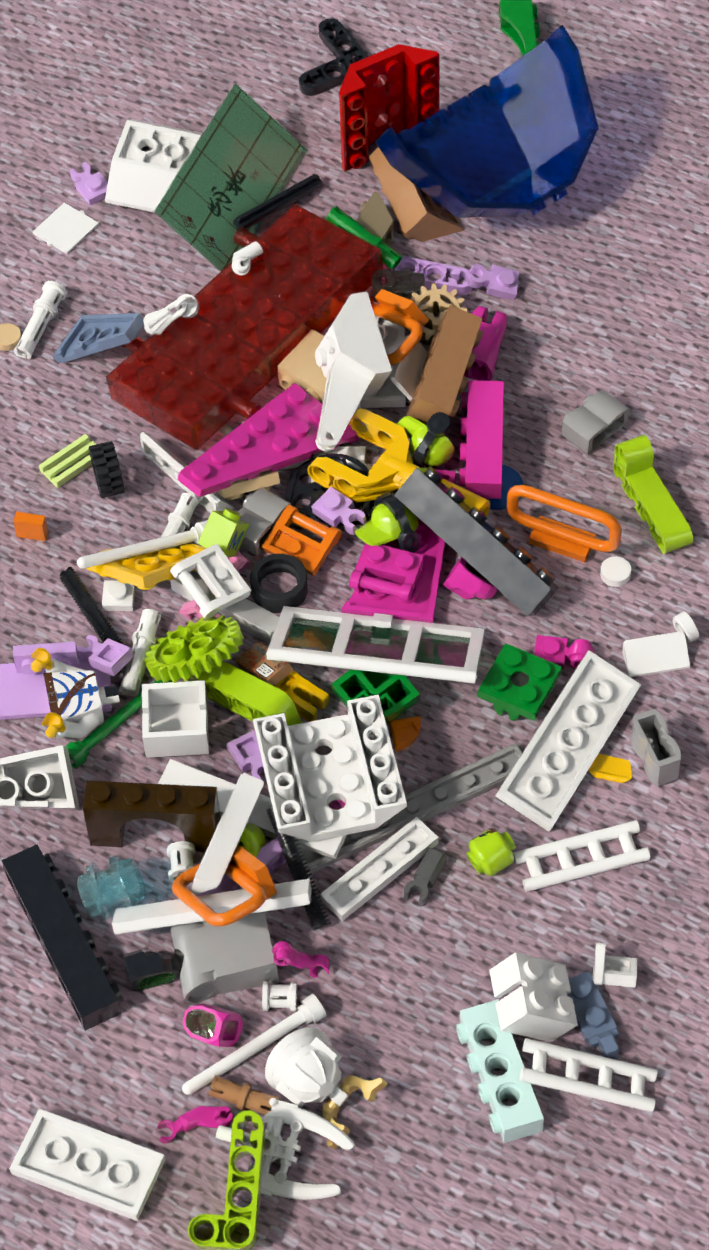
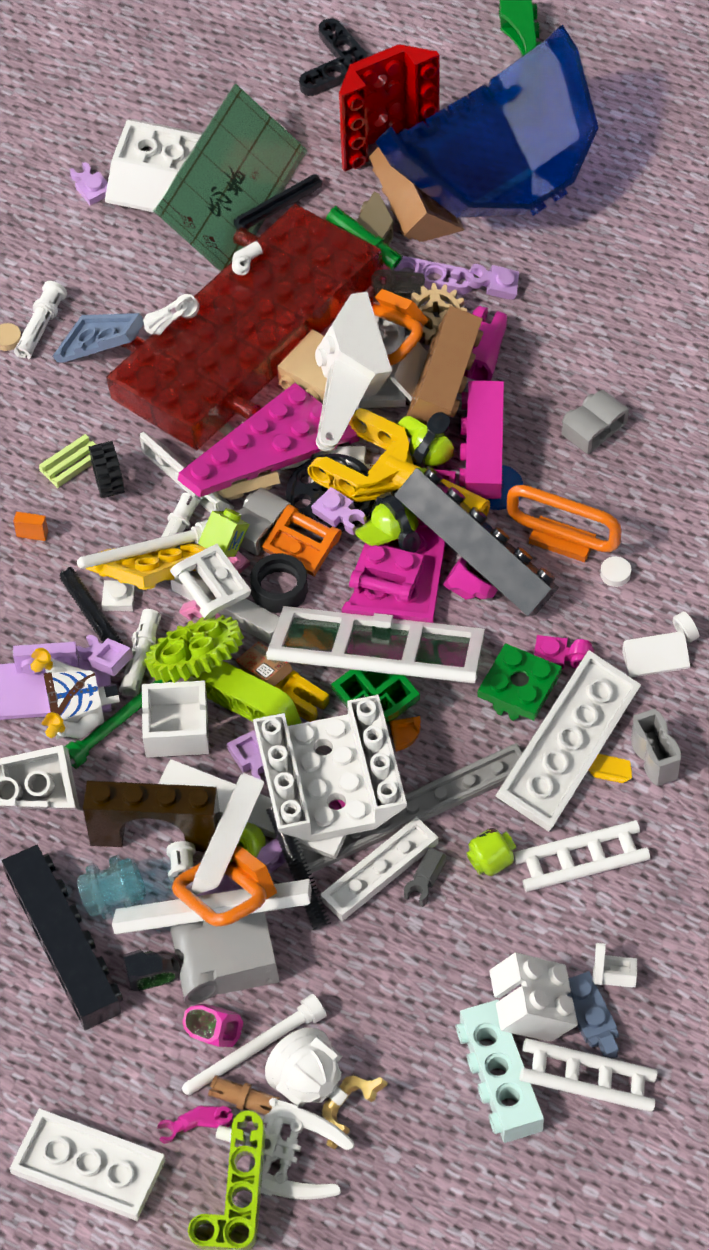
white piece [33,203,99,254] -> none
white bush [262,981,297,1012] -> none
dark pink arm [272,941,330,978] -> none
lime beam [613,434,693,554] -> none

